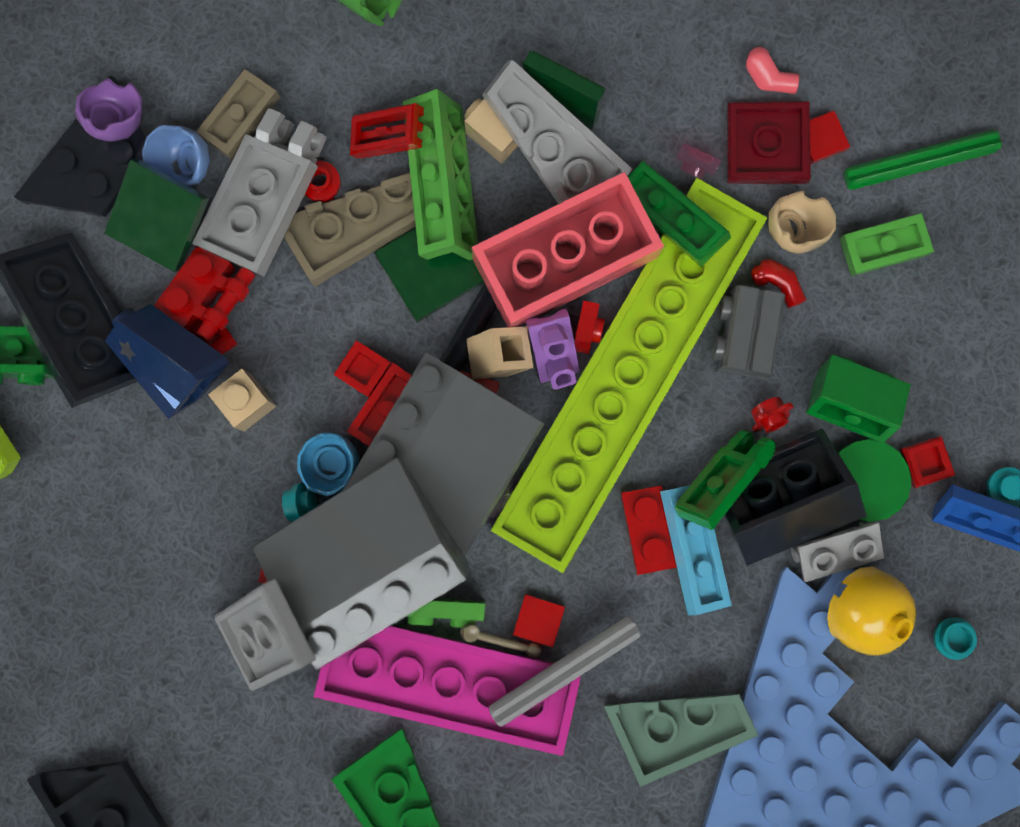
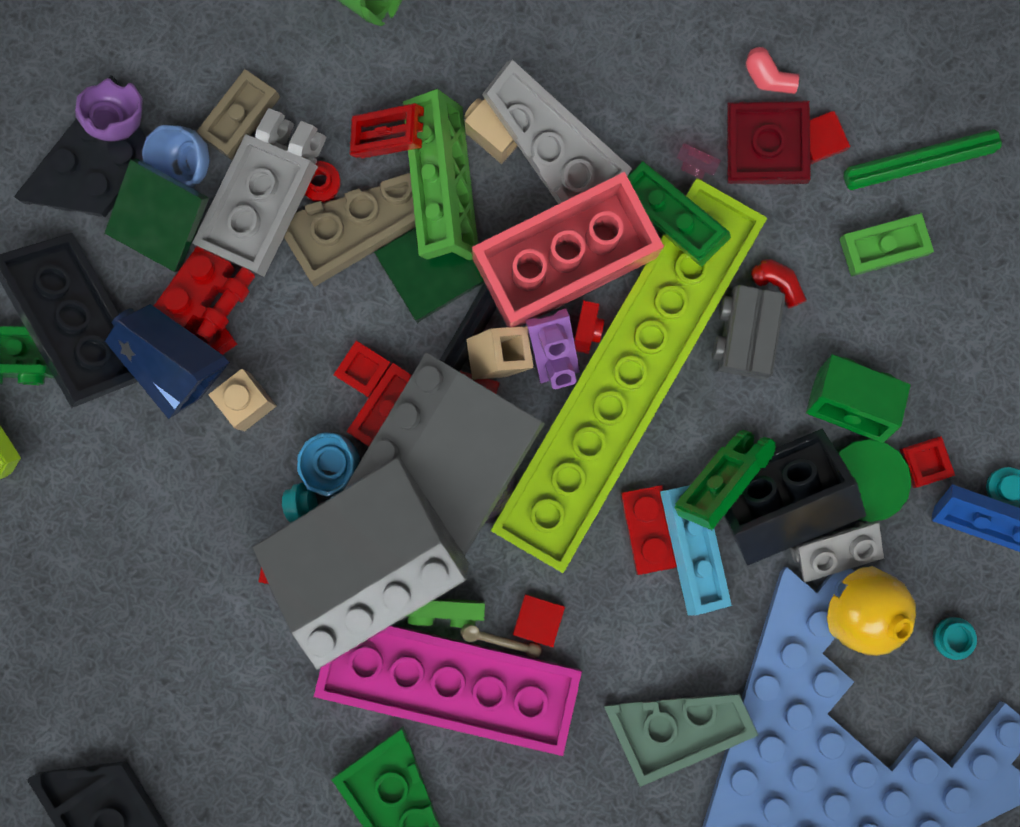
light grey tile [214,579,316,691] -> none
light grey axle [489,617,641,726] -> none
dark green tile [523,51,605,130] -> none
red plate [751,397,794,433] -> none
tan hair [769,191,836,254] -> none

